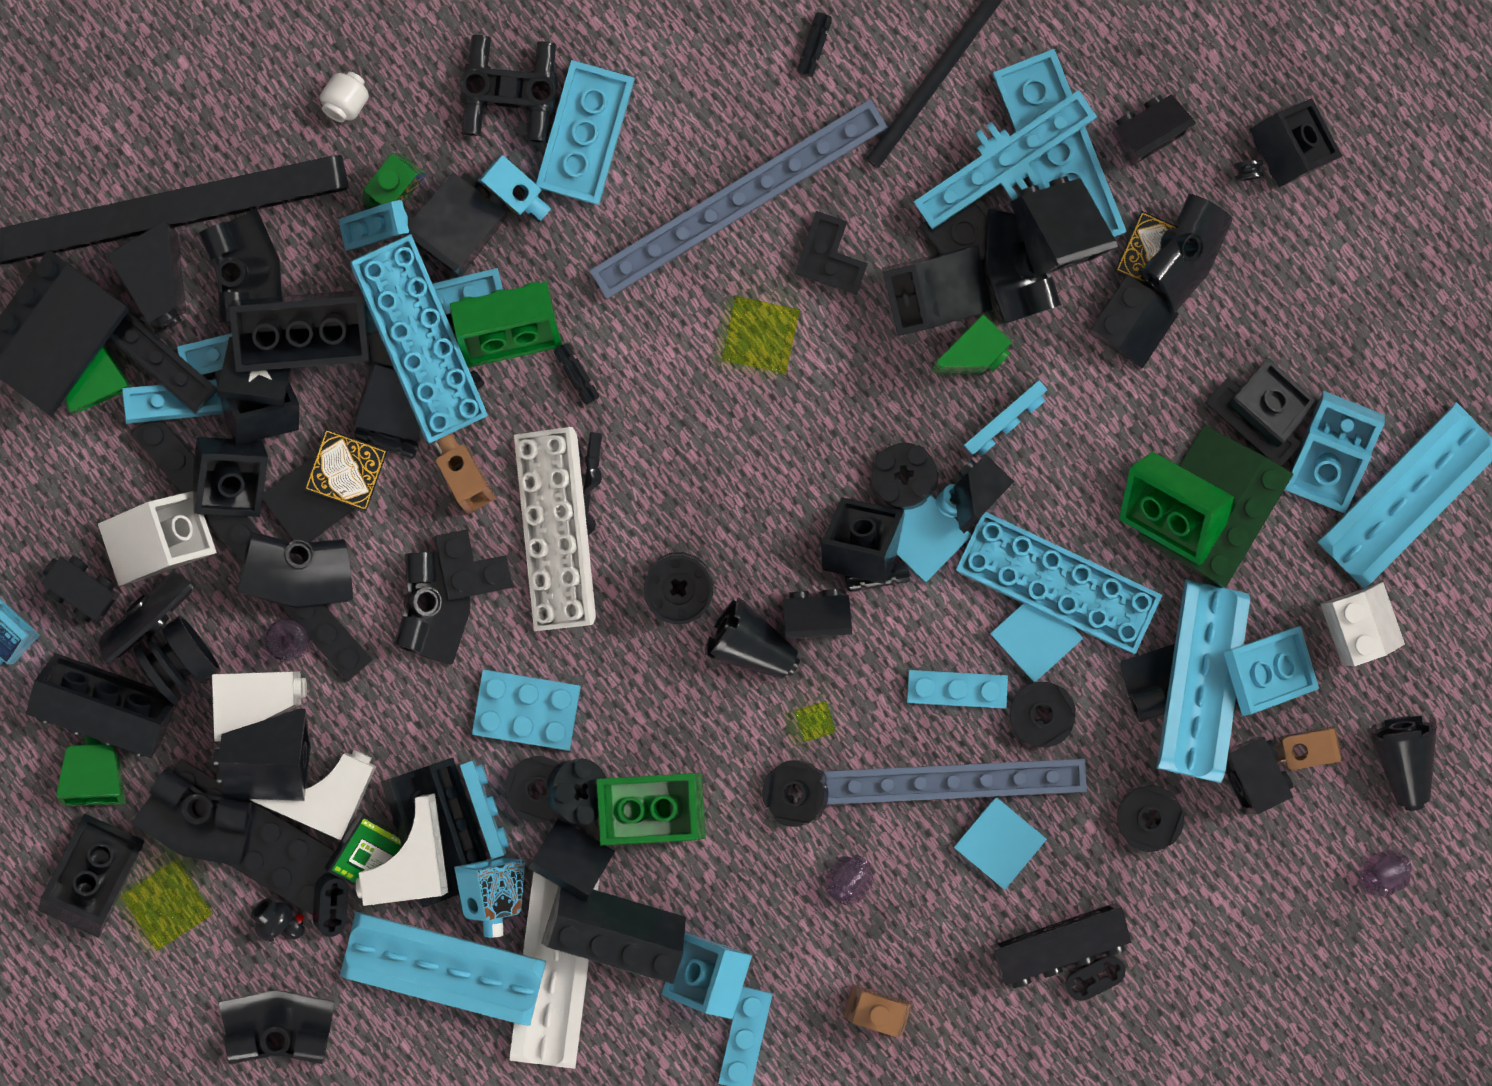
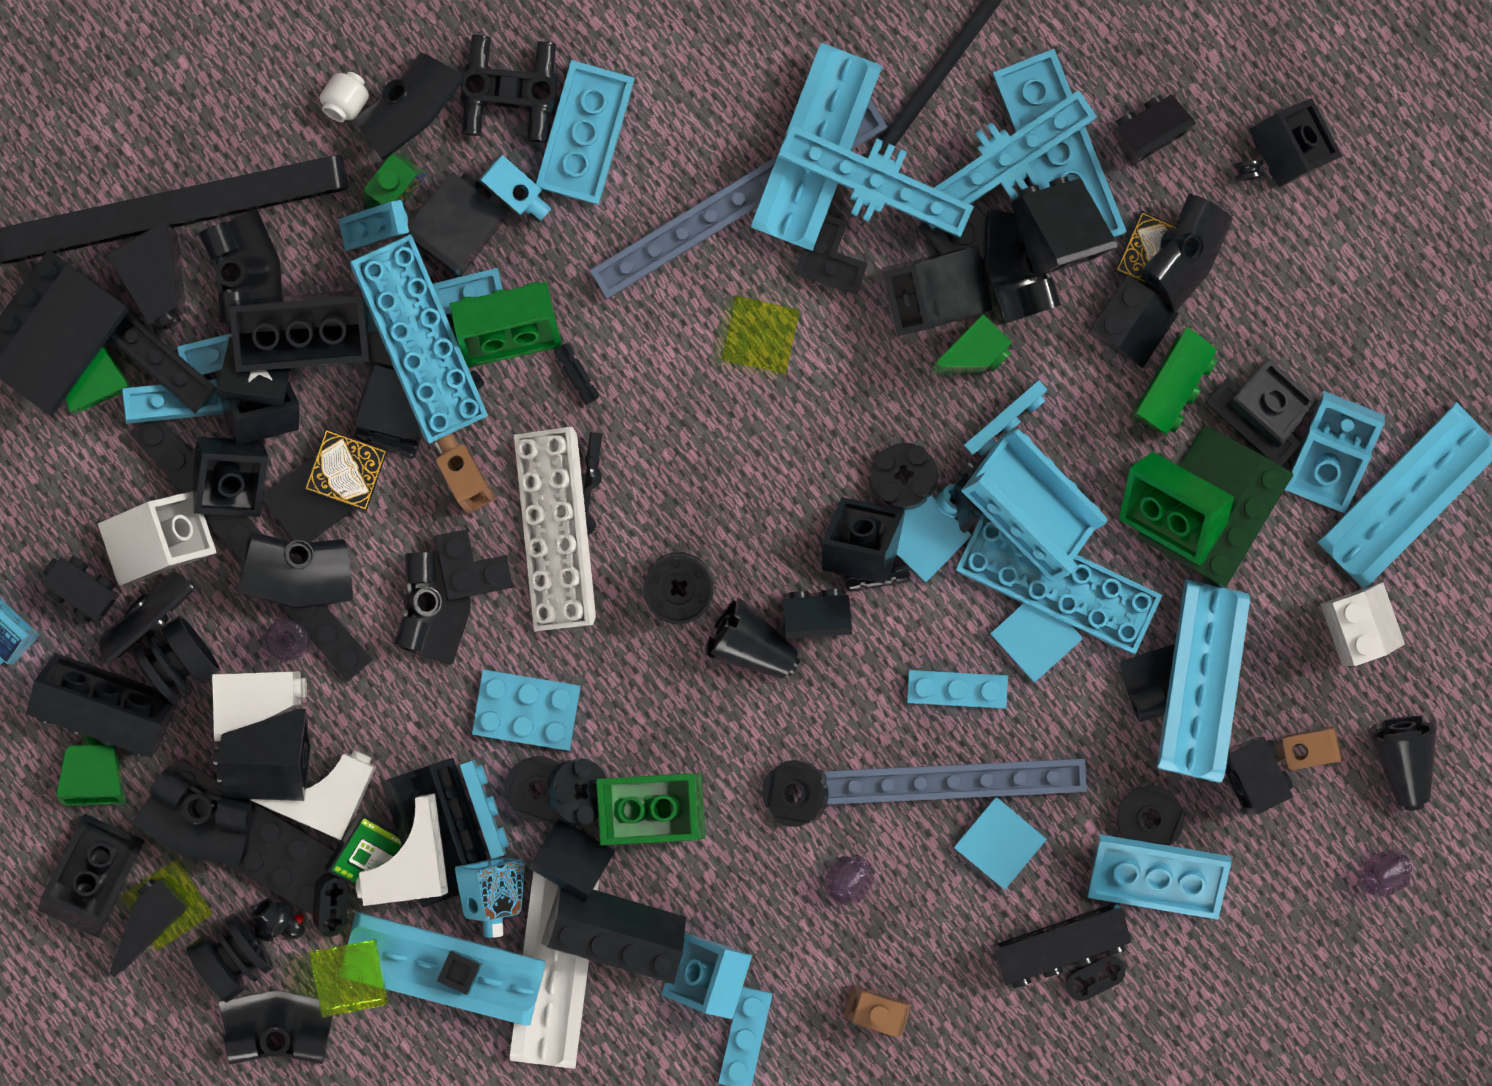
clear neon green tile [795,701,836,742] -> none
black axle [797,12,832,77] -> none
black plate [1010,682,1076,747] -> none
medium azure plate [1223,626,1319,716] -> none
none -> black slope [110,877,191,978]
none -> black wheel [186,913,274,1003]
none -> clear neon green tile [310,939,388,1018]
none -> black panel [354,52,464,160]
none -> black plate [437,950,483,995]
none -> medium azure plate [751,43,883,251]
none -> medium azure hinge [778,125,974,238]
none -> medium azure panel [961,429,1108,582]
none -> medium azure plate [1088,834,1232,920]
none -> green slope [1130,327,1218,437]

